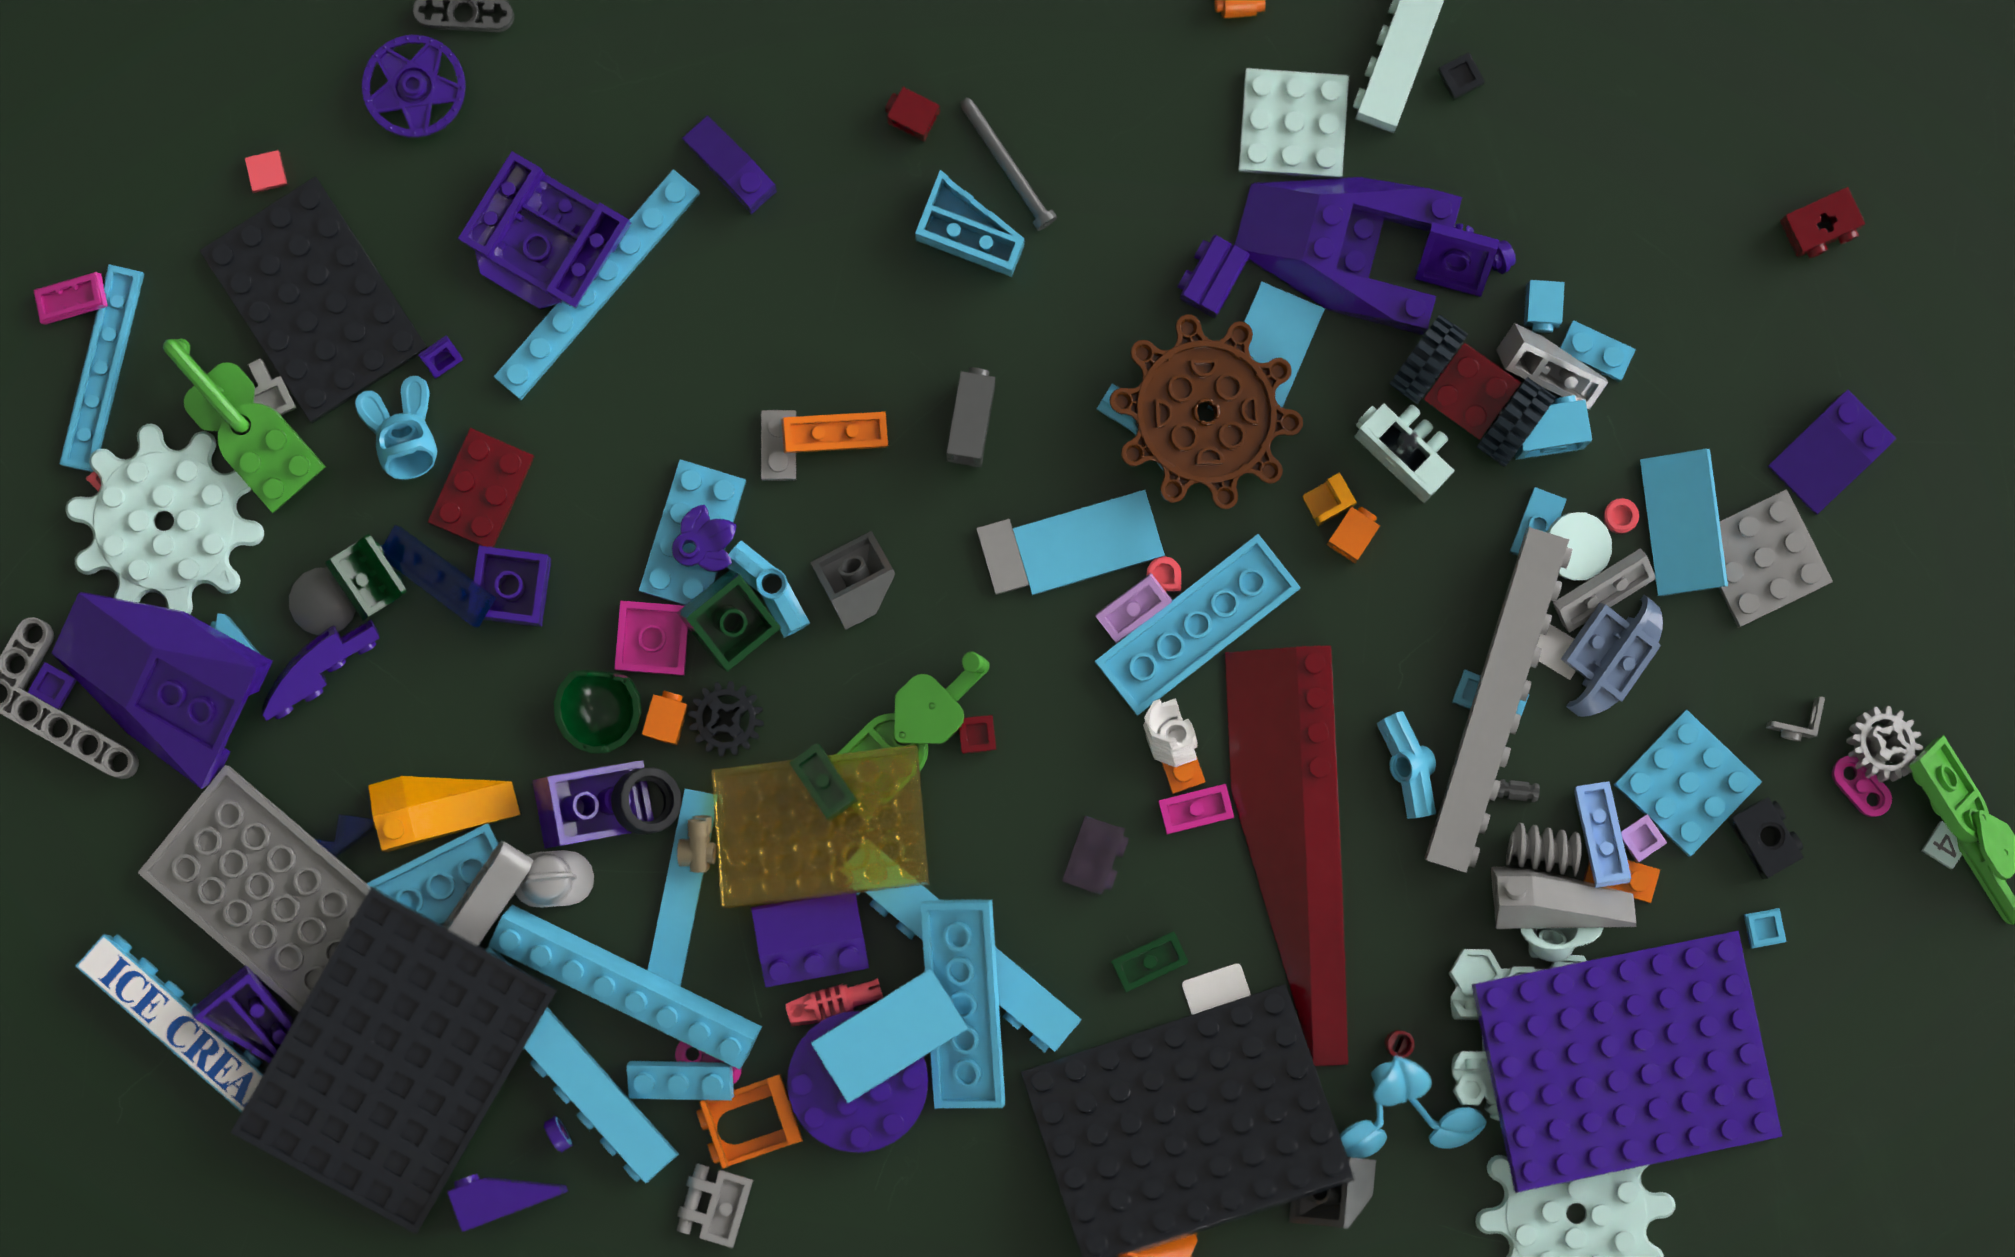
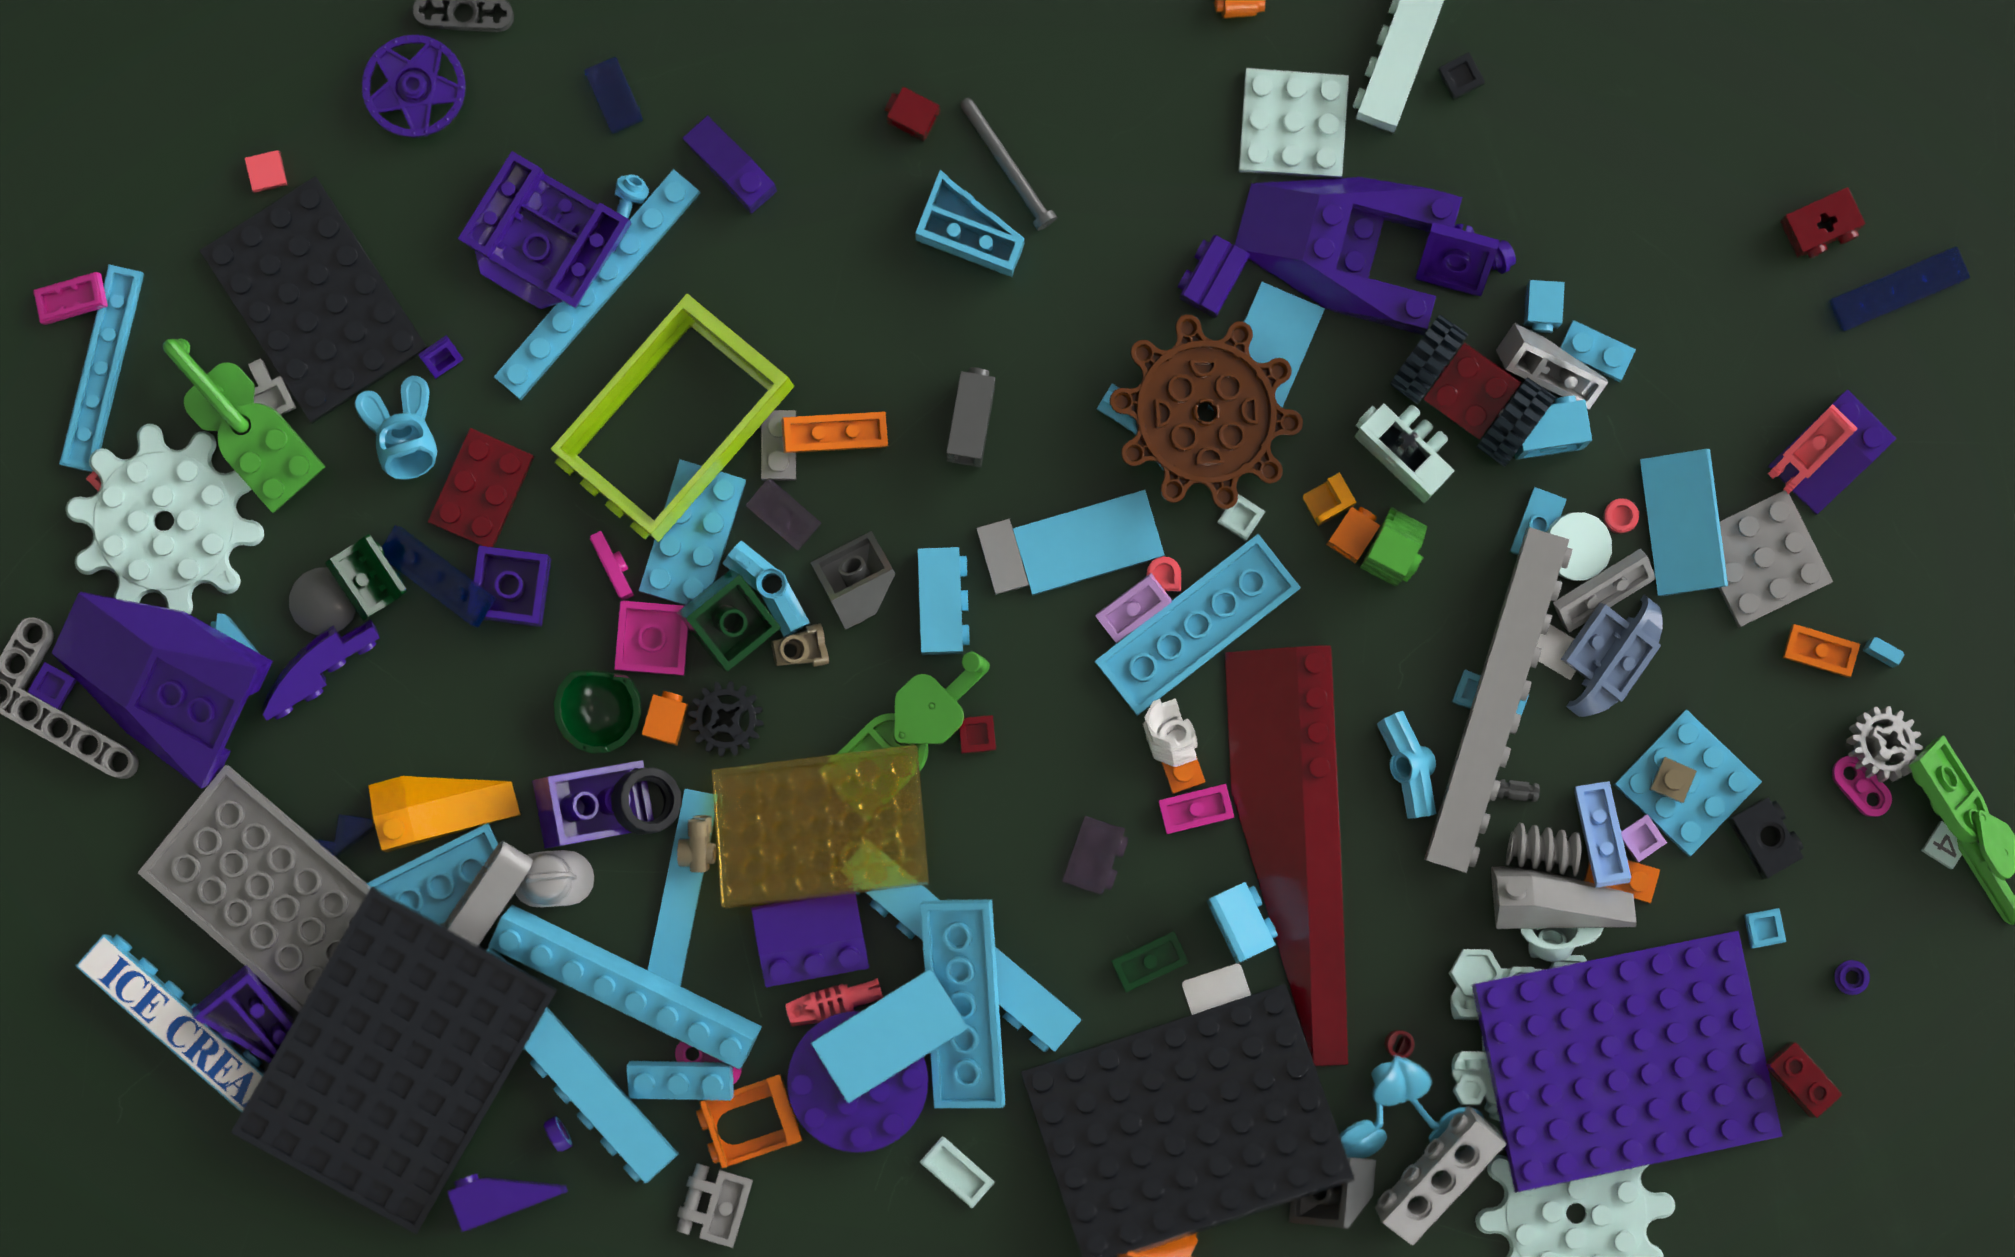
dark purple plate [672,505,737,572] -> none
dark green plate [789,743,858,821] -> none
light grey bracket [1766,696,1825,741] -> none
none -> lime window [551,294,795,542]
none -> clear blue tile [585,56,644,134]
none -> dark pink plate [590,531,634,601]
none -> medium azure plate [615,175,649,219]
none -> clear purple plate [746,478,822,551]
none -> dark tan plate [771,623,829,667]
none -> medium azure brick [918,547,970,655]
none -> light aqua tile [920,1136,995,1208]
none -> medium azure slope [1206,882,1278,964]
none -> light aqua tile [1217,494,1265,541]
none -> bright green wedge [1360,507,1428,587]
none -> light grey brick [1375,1106,1507,1246]
none -> dark tan plate [1649,757,1697,803]
none -> dark red brick [1765,1042,1843,1118]
none -> coral hinge [1768,404,1858,494]
none -> orange plate [1782,624,1860,678]
none -> clear blue tile [1829,246,1971,332]
none -> dark purple plate [1834,960,1870,995]
none -> medium azure tile [1862,637,1905,668]

